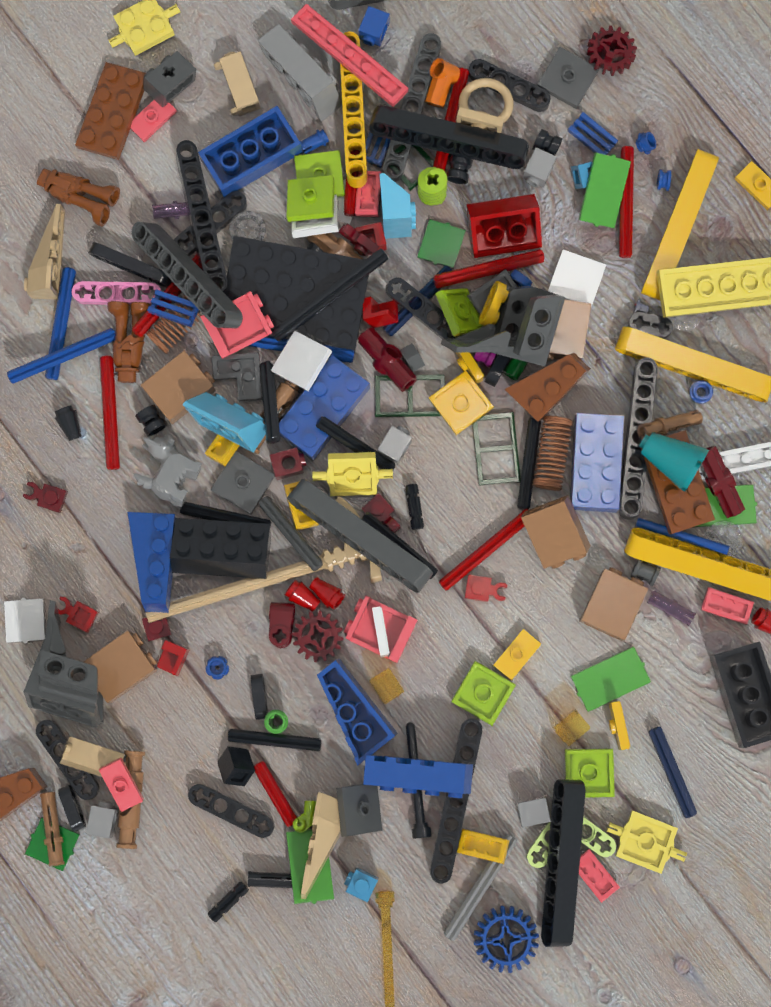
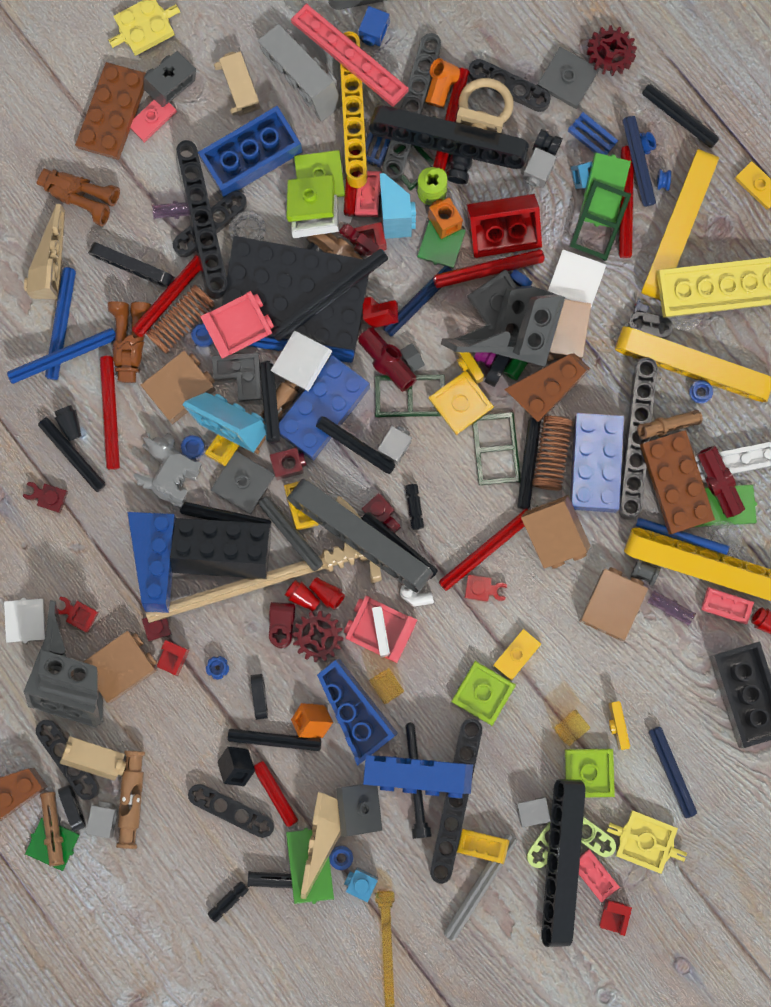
bright pink beam [72,281,162,305] -> none
coral plate [99,758,144,812] -> none
dark grey beam [131,222,243,329] -> none
black wheel [135,405,167,437] -> none
blue tile [147,289,199,327] -> none
bright green cone [264,710,288,734] -> none
lime arm [293,801,316,833] -> none
blue pin [300,129,329,154] -> none
light yellow plate [312,452,393,496] -> none
black beam [386,277,461,339] -> none
lime plate [435,288,483,336] -> none
blue gear [474,905,539,973] -> none
yellow plate [479,281,509,326] -> none
bright green piece [571,647,651,712] -> none
teal cone [639,432,709,492] -> none
none -> black axle [38,417,106,492]
none -> blue tile [181,435,205,459]
none -> blue tile [191,323,213,348]
none -> orange panel [291,703,333,738]
none -> blue plate [329,846,353,870]
none -> white arm [400,585,434,607]
none -> orange brick [428,197,463,239]
none -> dark green window [569,180,631,261]
none -> red panel [599,899,632,936]
none -> dark blue axle [622,116,656,207]
none -> black axle [642,84,719,148]

